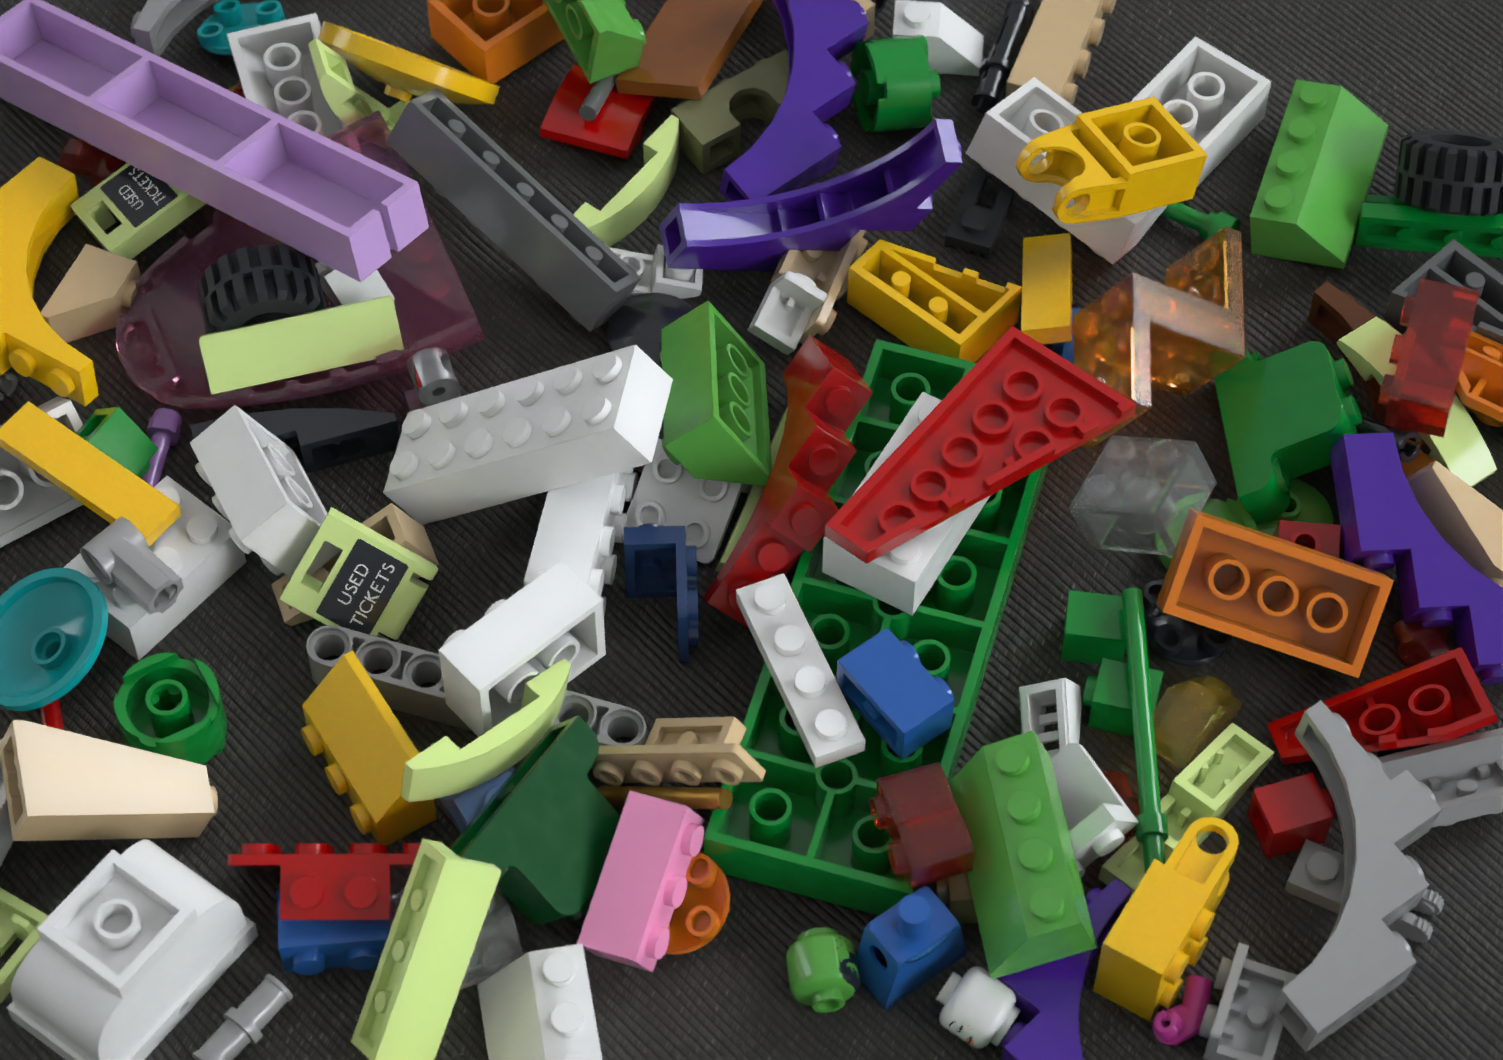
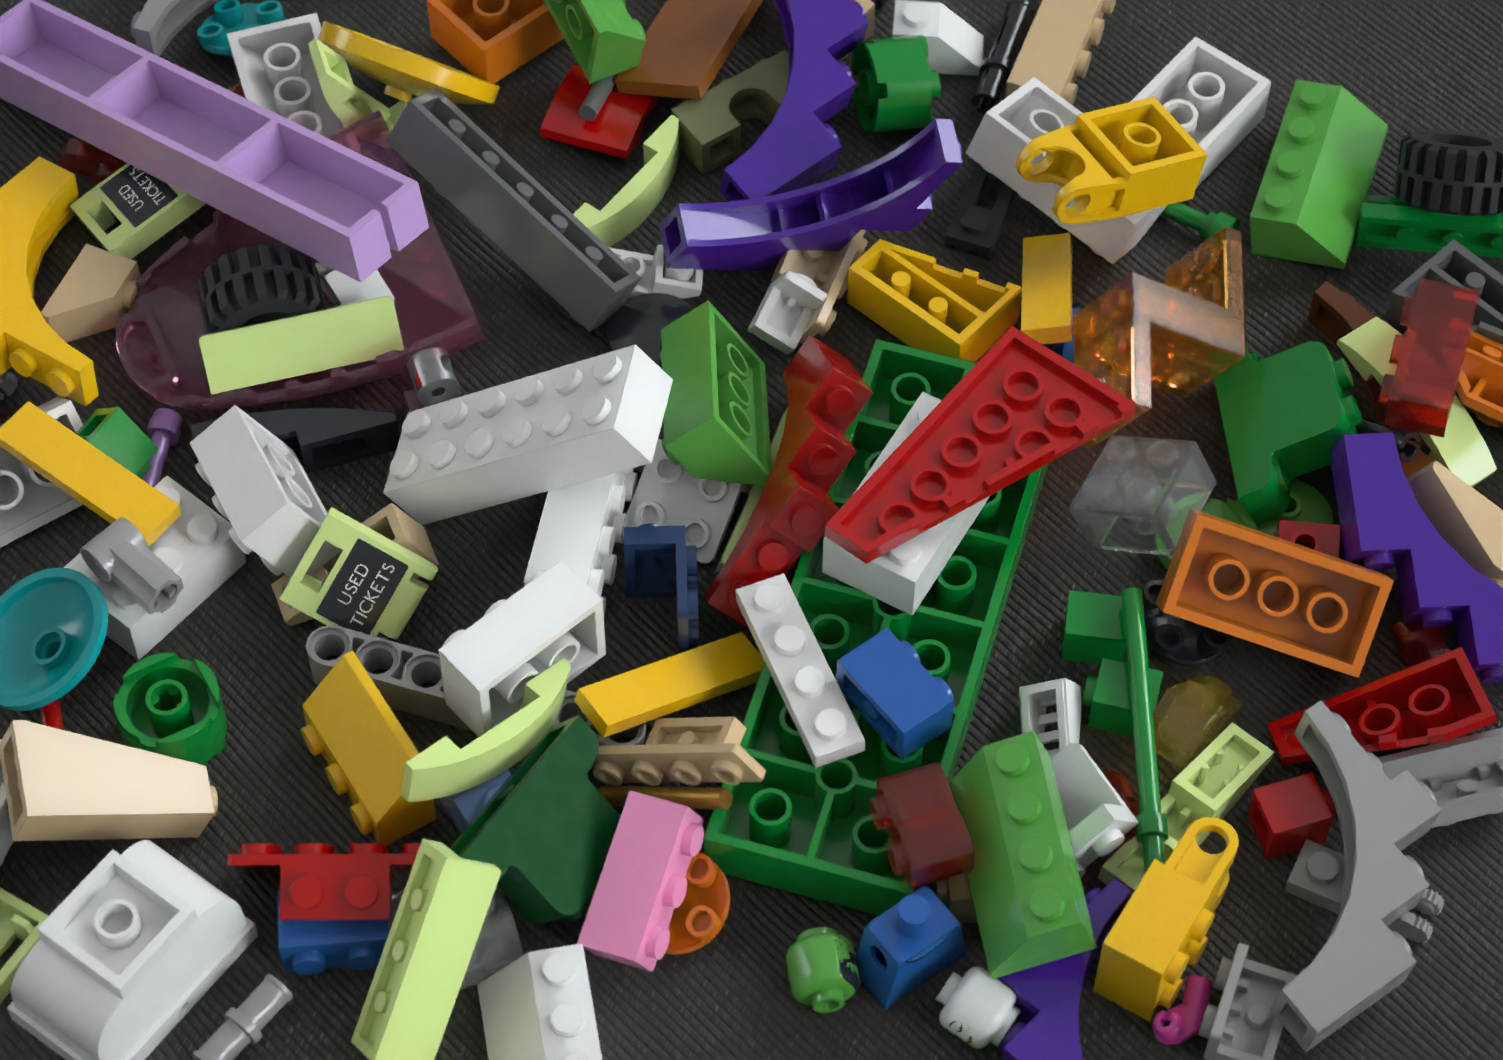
none -> yellow tile [574,632,765,738]

